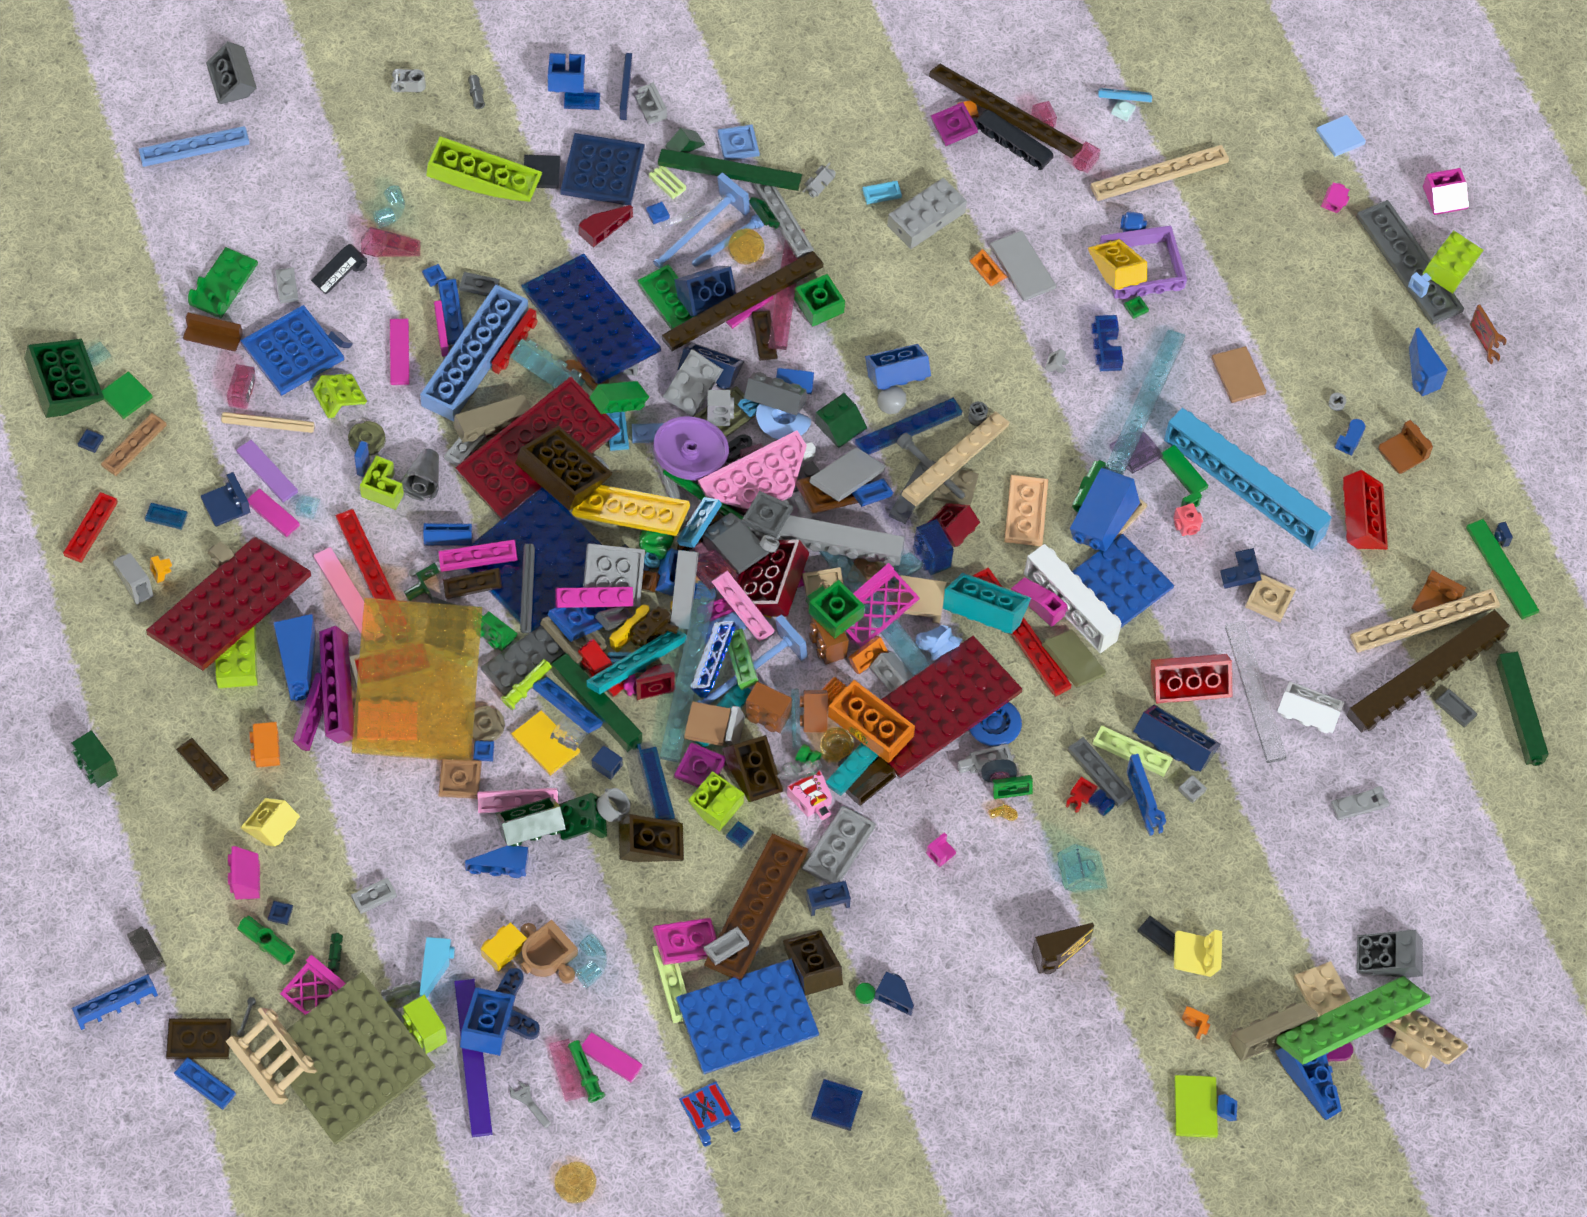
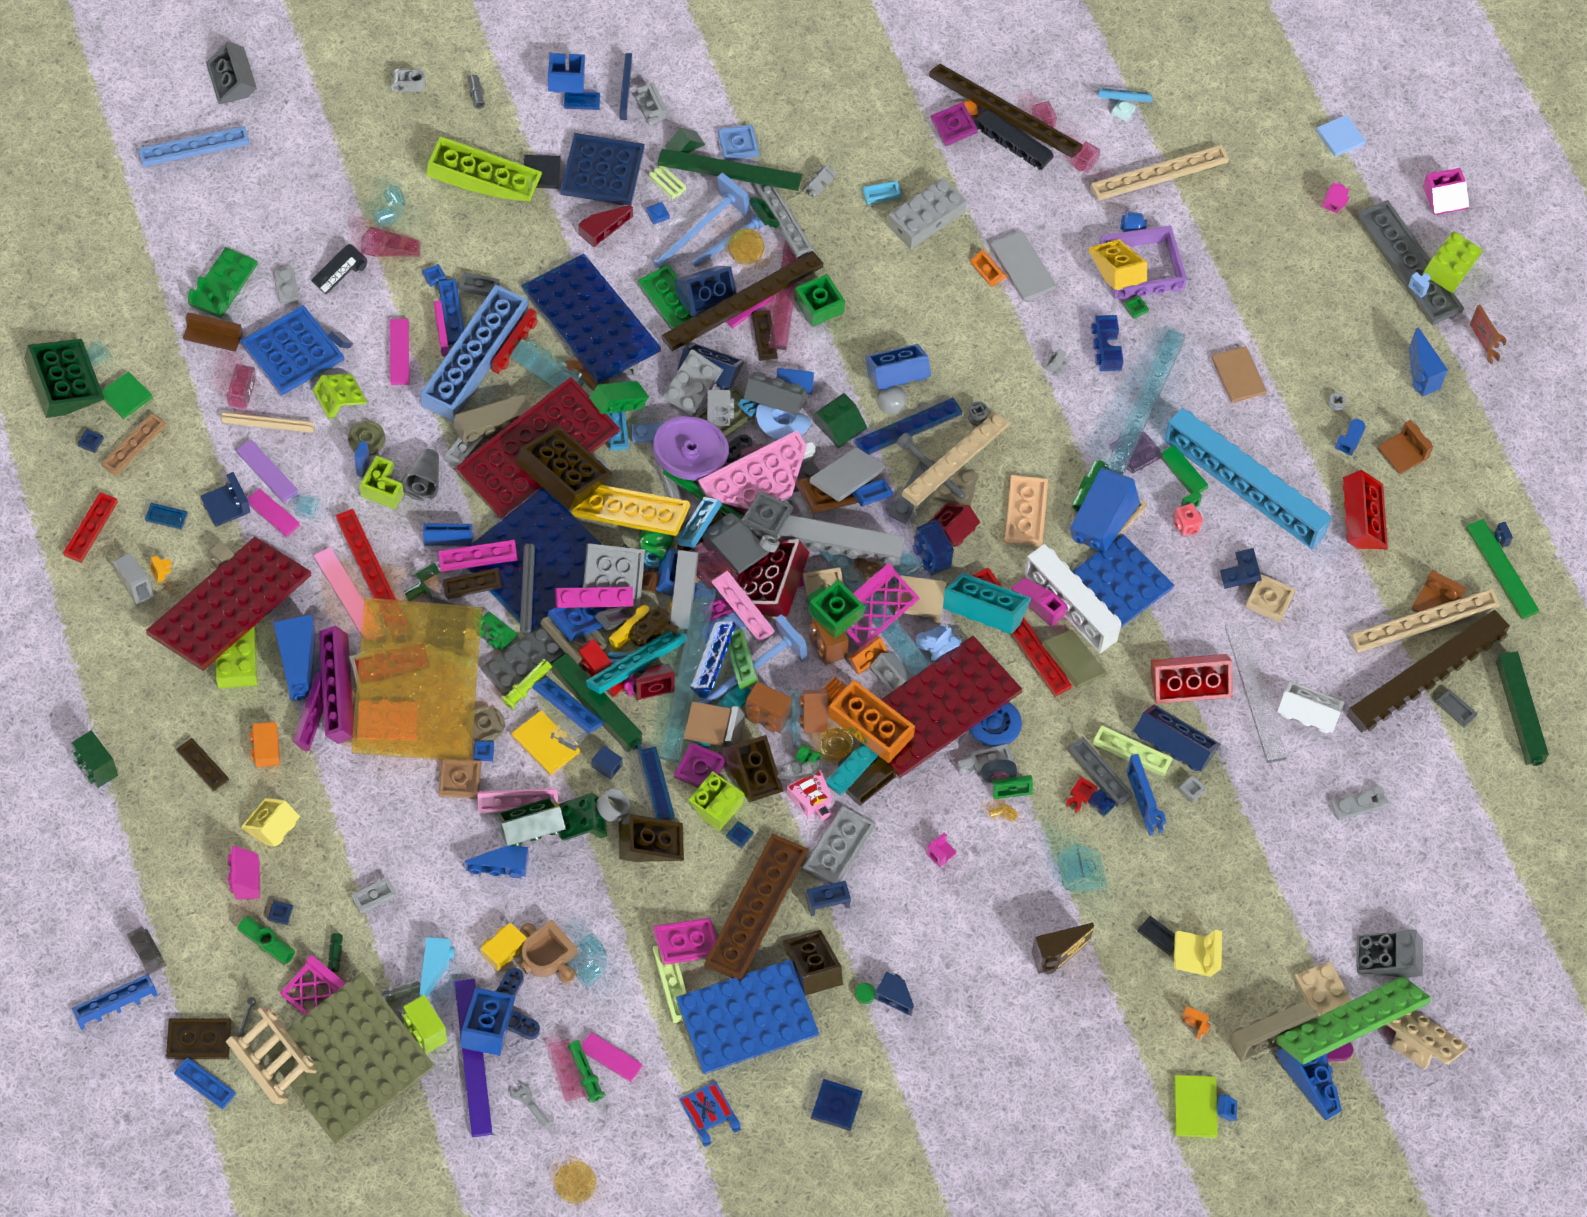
light grey tile [704,927,749,965] -> none

